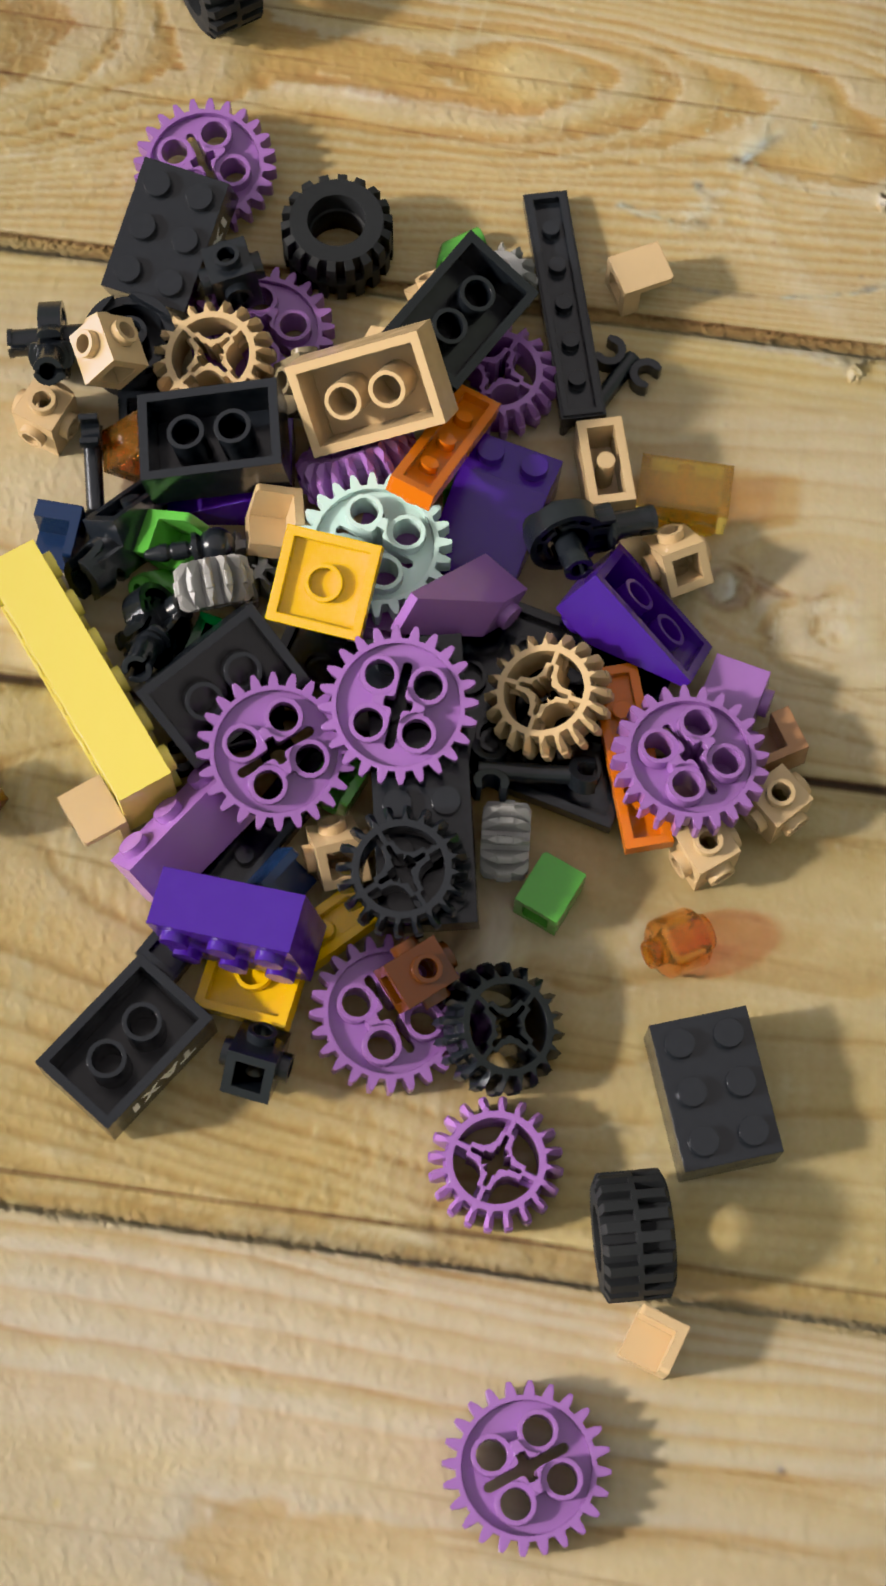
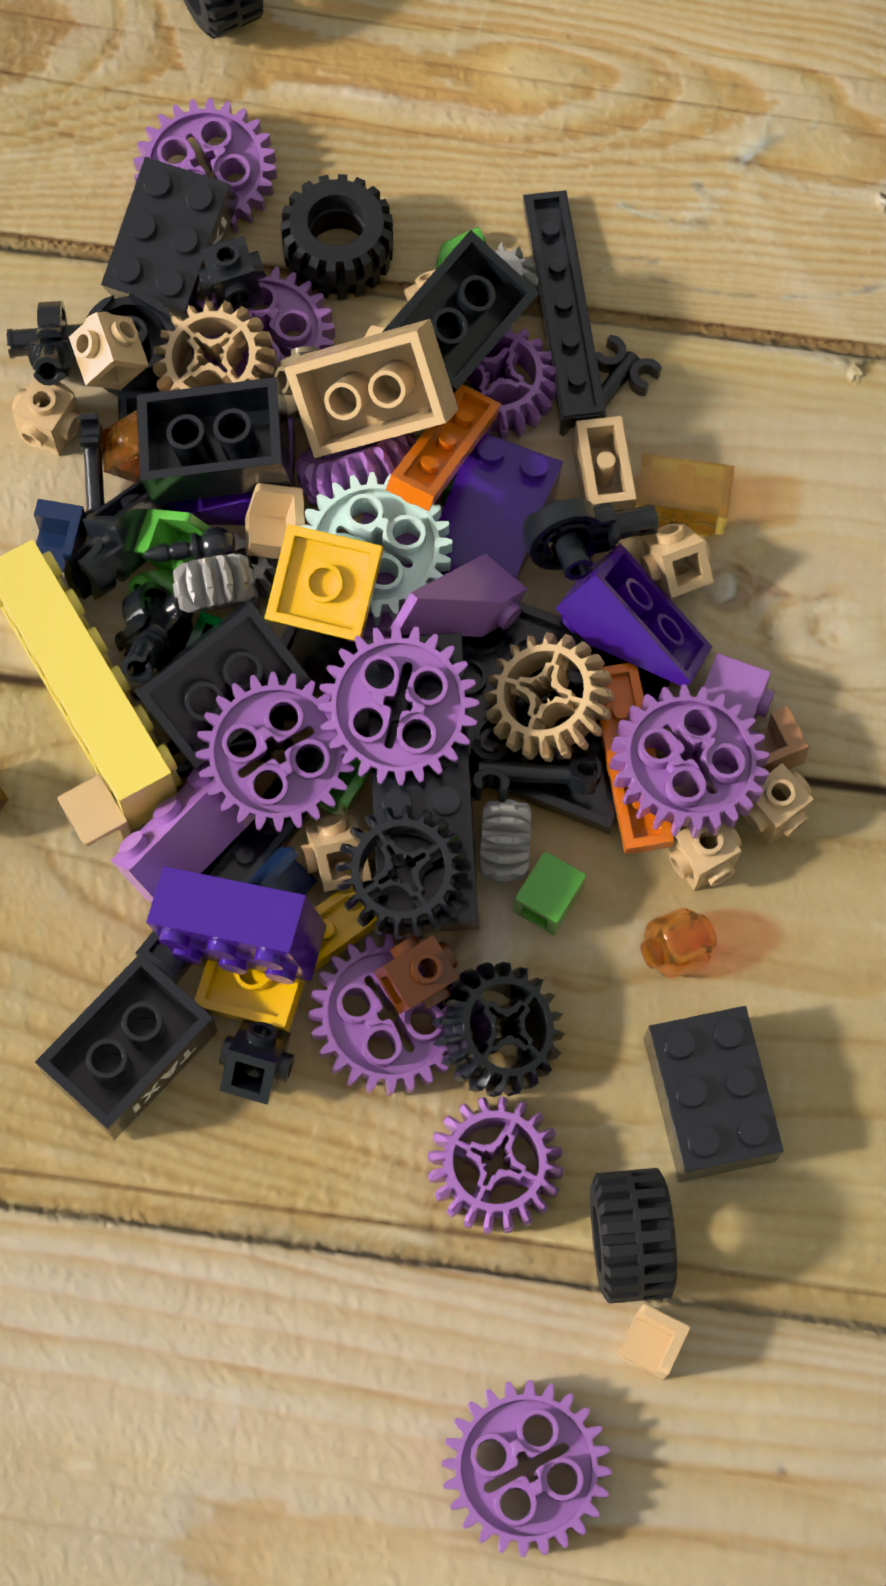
tan panel [605,241,673,317] -> none

